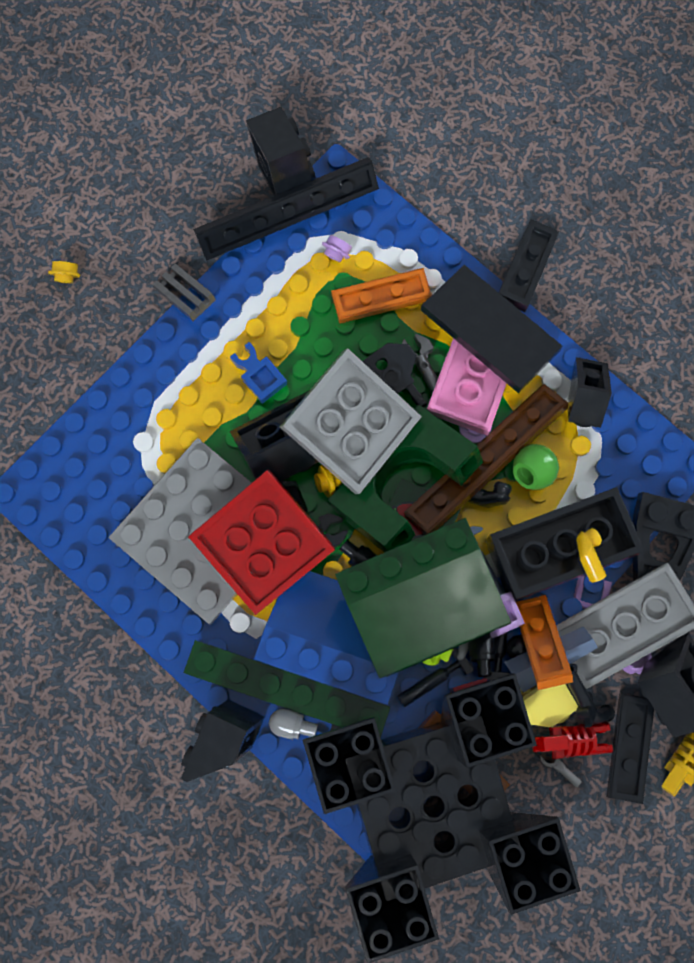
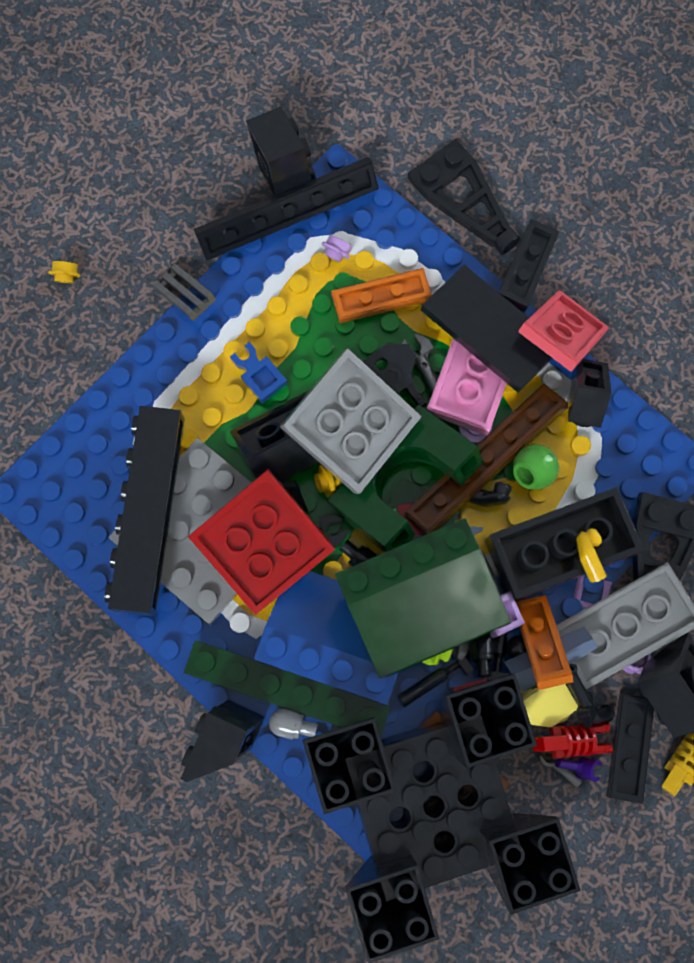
none -> black brick [105,406,185,617]
none -> black plate [408,139,521,255]
none -> coral tile [518,290,609,372]
none -> dark purple hand [555,758,602,782]

